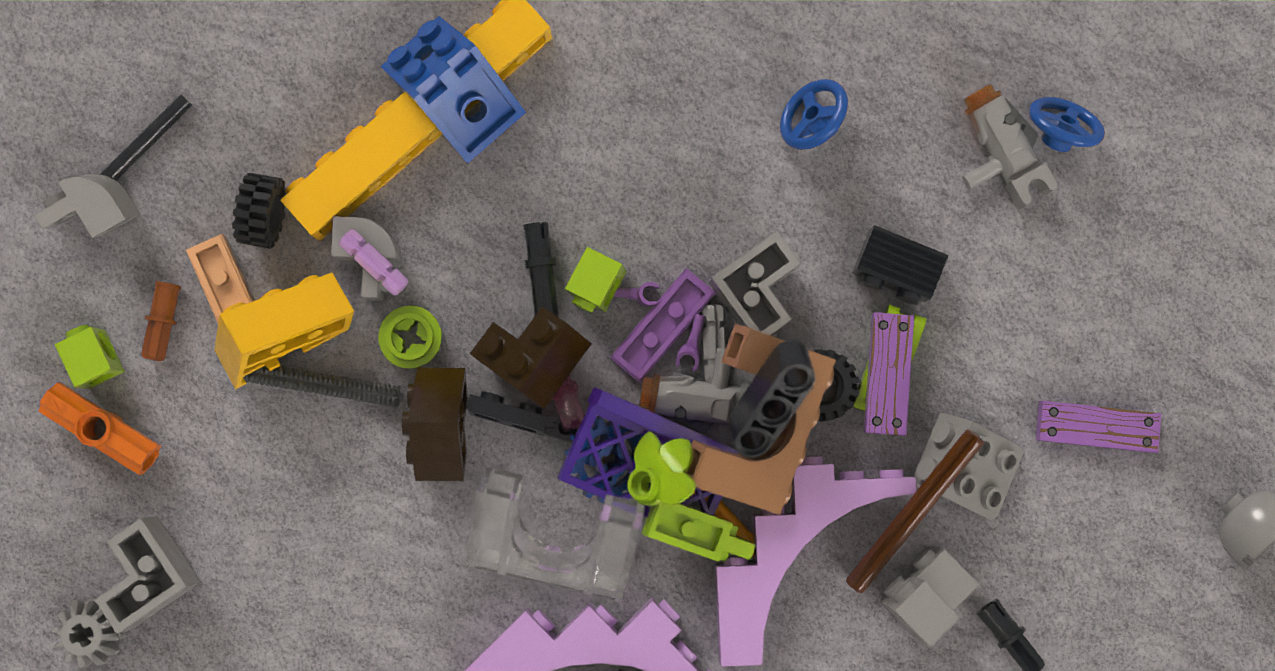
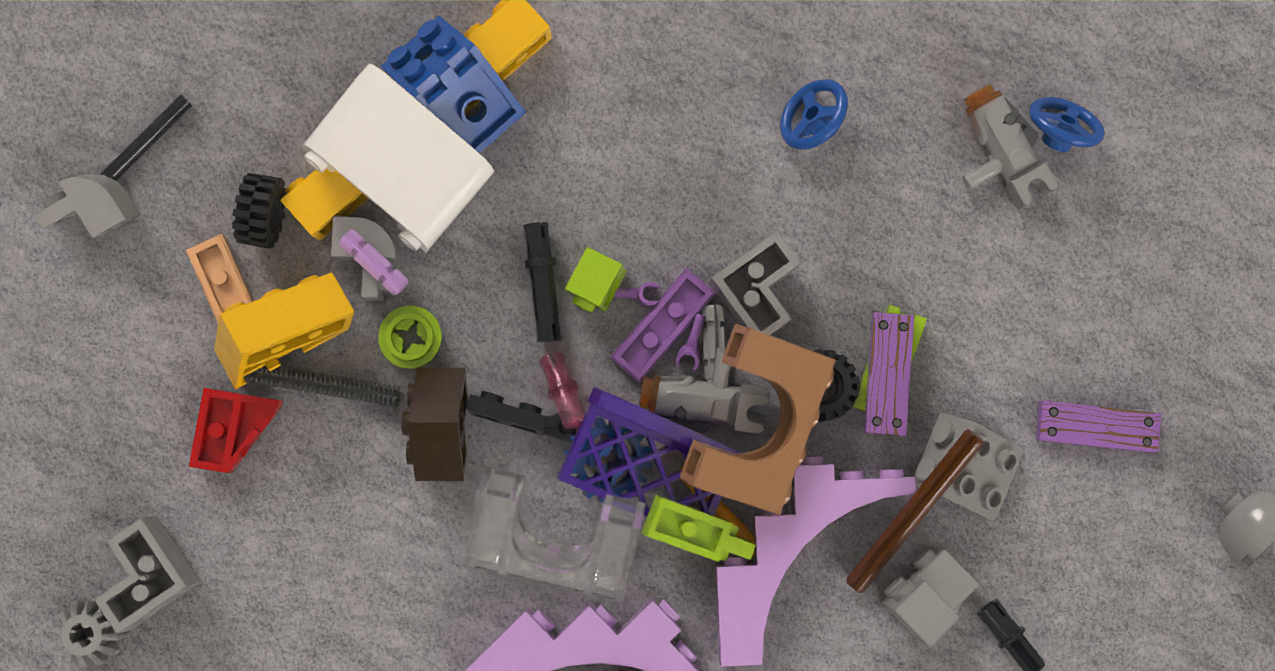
orange piece [38,382,161,475] -> none
lime brick [54,325,125,389] -> none
dark orange axle [141,281,181,361] -> none
dark brown brick [469,306,592,408] -> none
lime plate [628,431,696,506] -> none
black beam [729,340,816,458] -> none
black brick [852,225,948,305] -> none
none -> red wing [189,388,283,473]
none -> white windscreen [302,64,494,253]

